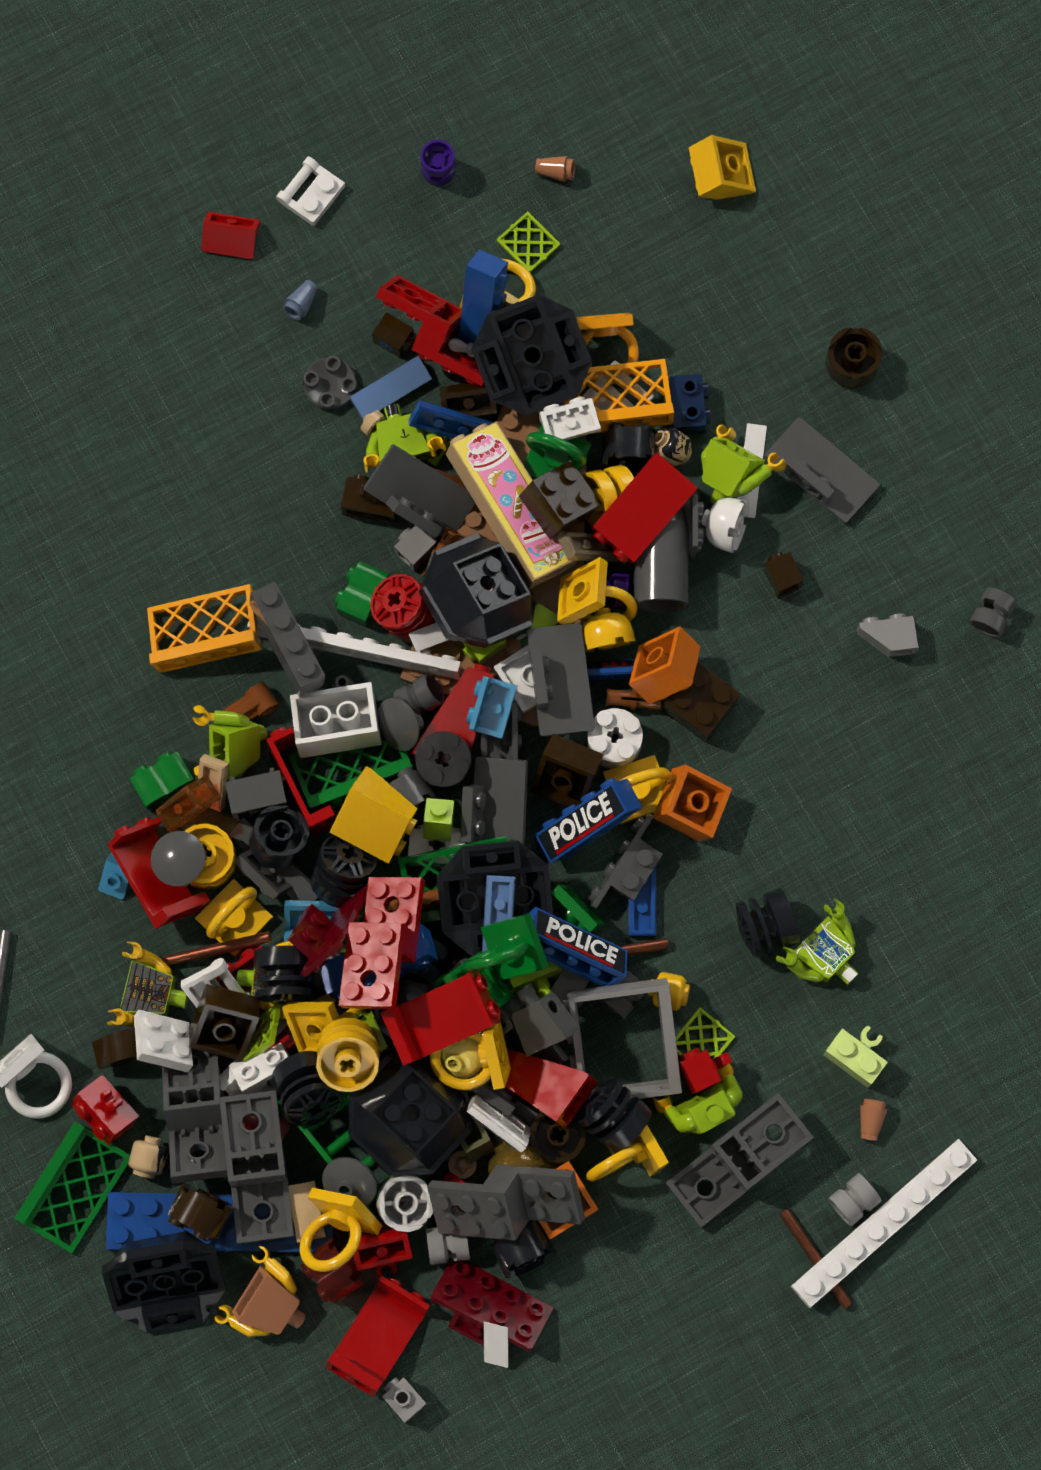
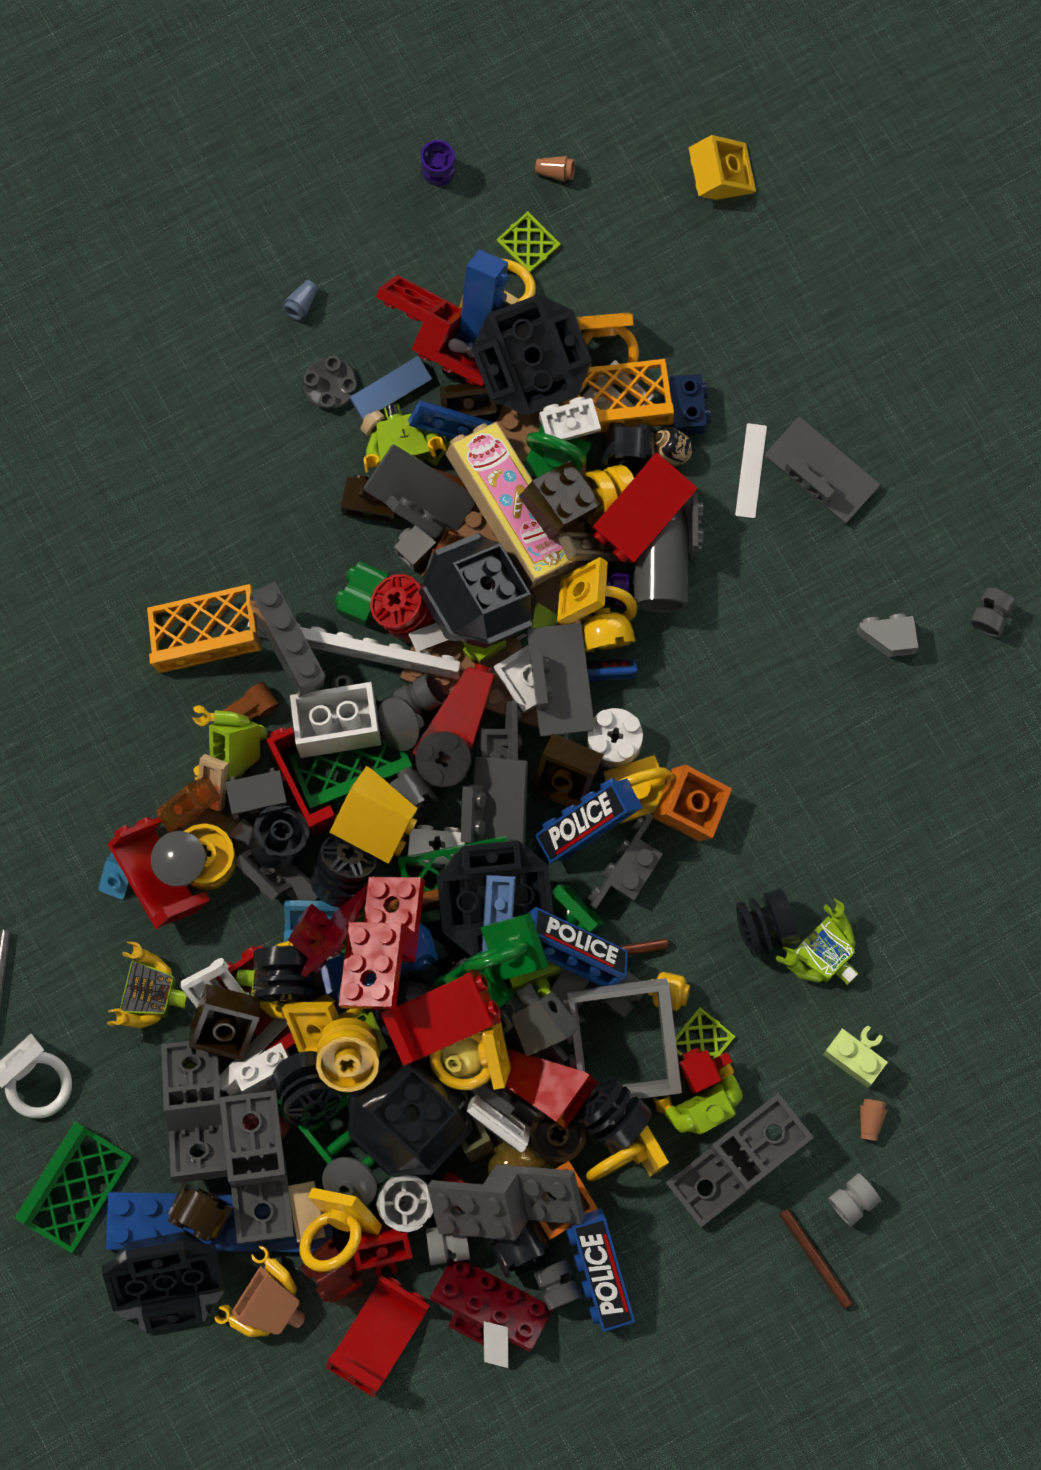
red brick [71,1075,139,1146] -> none
dark brown brick [92,1028,137,1069] -> none
tan head [128,1135,169,1179] -> none
green brick [130,751,195,811] -> none
white plate [134,1010,193,1072] -> none
copper bar [163,931,272,966] -> none
yellow tile [195,879,274,957] -> none
red panel [201,212,260,259] -> none
lime window [243,1004,282,1062] -> none
white plate [275,156,345,226] -> none
dark brown brick [372,312,415,358] -> none
light grey brick [382,1378,427,1423] -> none
lime brick [423,798,454,842] -> none
tan tile [448,1150,477,1179] -> none
dark azure bracket [466,676,518,739] -> none
dark orange pin [606,688,661,711] -> none
blue tile [628,866,656,937] -> none
orange brick [629,626,701,704] -> none
dark brown brick [662,662,741,743] -> none
lime torso [701,425,786,504] -> none
white cylinder [702,497,749,553] -> none
dark brown brick [764,552,804,598] -> none
white plate [790,1139,977,1308] -> none
dark brown brick [825,327,882,389] -> none
none -> dark grey wheel [534,1260,583,1311]
none -> brick [566,1209,635,1332]

